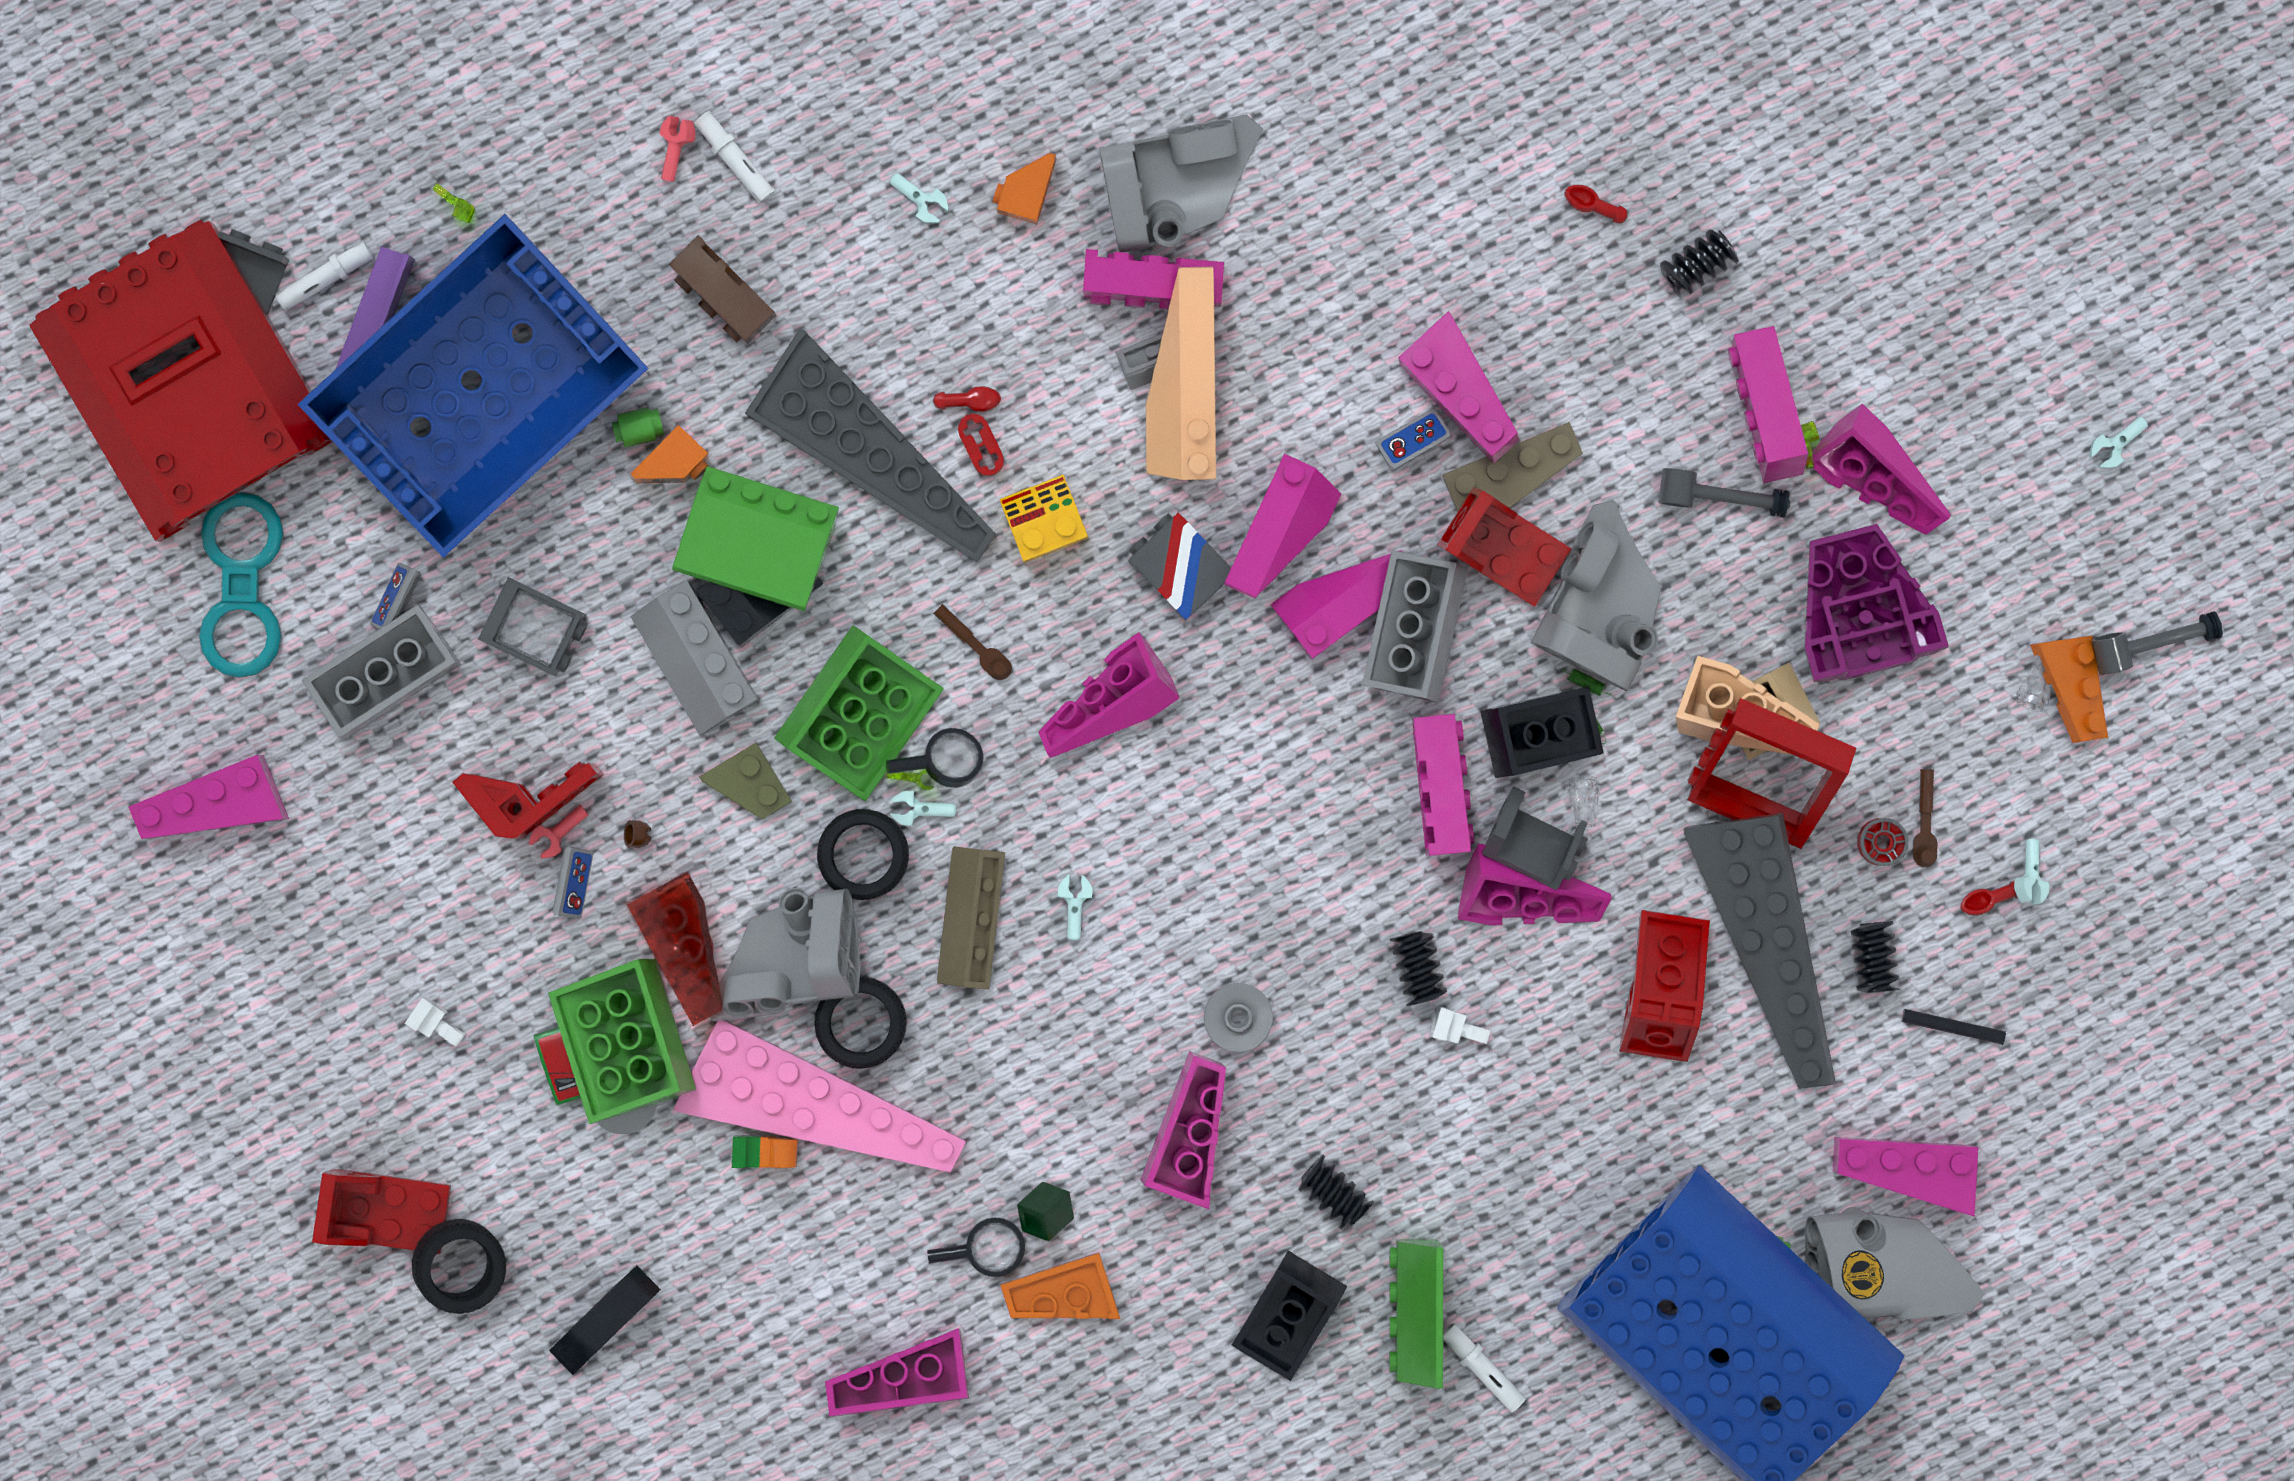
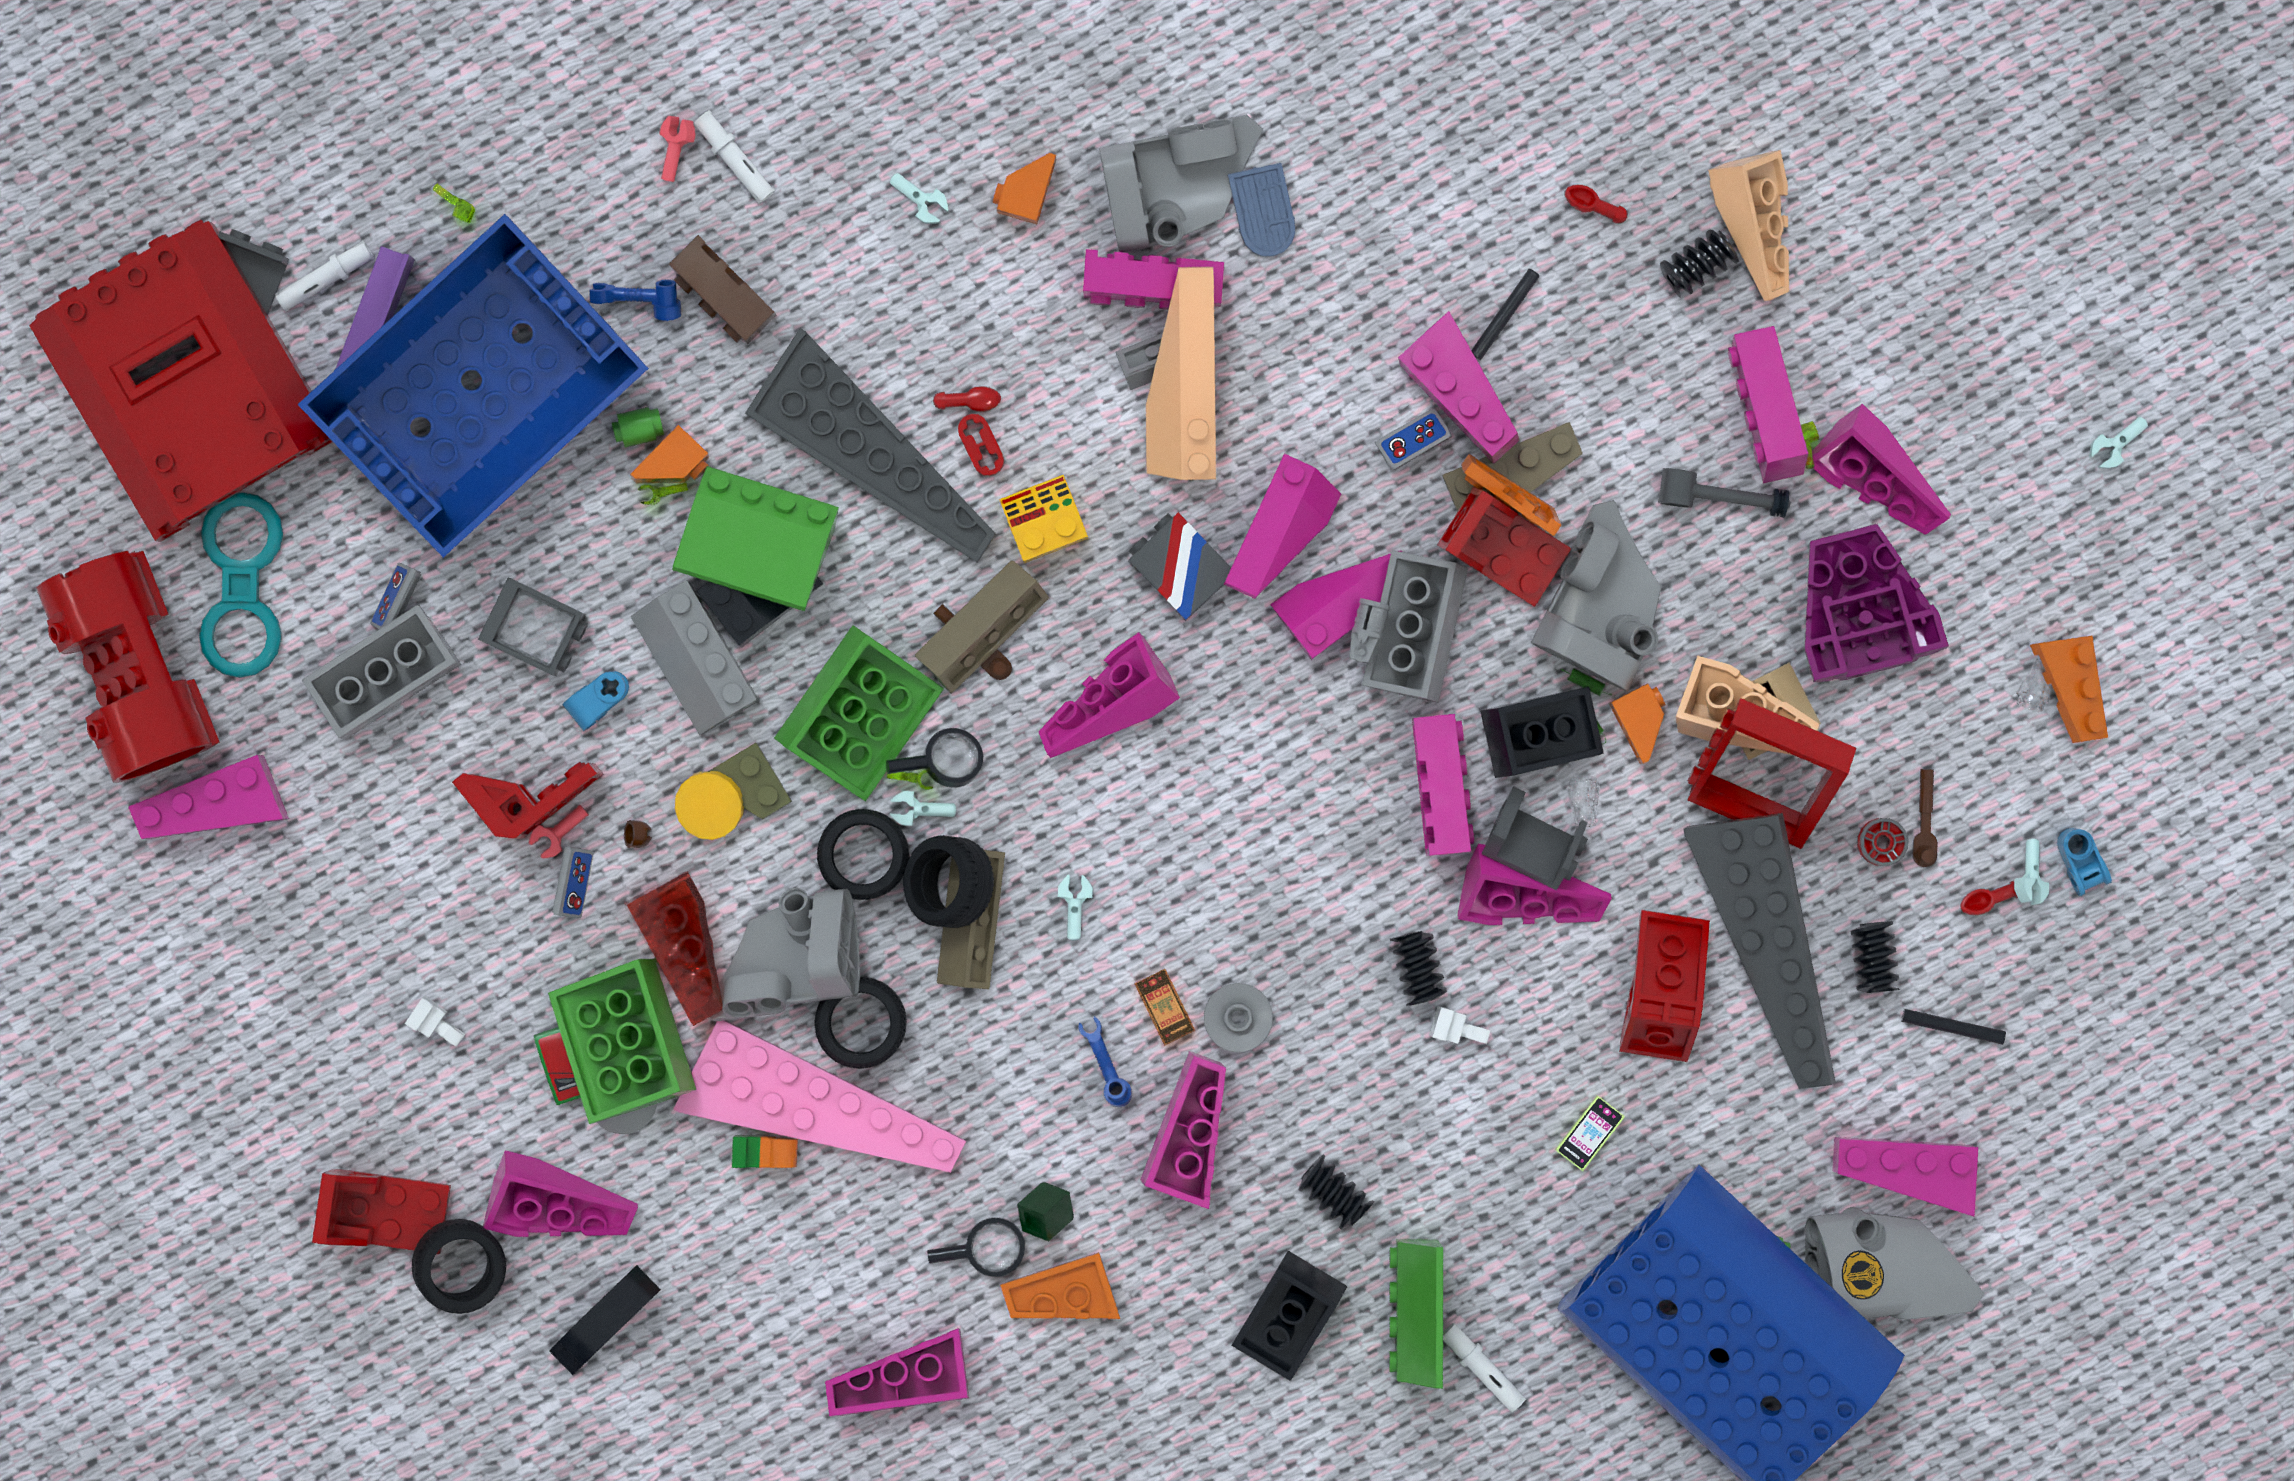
dark grey piece [2091,611,2223,675] -> none
none -> red cylinder [36,551,220,783]
none -> dark pink wedge [483,1150,638,1237]
none -> dark azure piece [562,671,629,731]
none -> blue brick [589,279,681,321]
none -> clear neon green hand [638,482,688,505]
none -> yellow tile [675,771,744,840]
none -> black tyre [903,835,994,928]
none -> dark tan panel [915,560,1049,694]
none -> blue brick [1079,1016,1132,1107]
none -> clear orange tile [1134,969,1195,1046]
none -> sand blue window [1227,163,1295,257]
none -> light grey hinge [1349,598,1390,664]
none -> orange wing [1461,454,1561,536]
none -> black bar [1471,268,1540,360]
none -> tile [1555,1095,1625,1171]
none -> orange slope [1609,684,1666,764]
none -> light nougat wedge [1708,150,1789,301]
none -> dark azure piece [2057,828,2112,897]

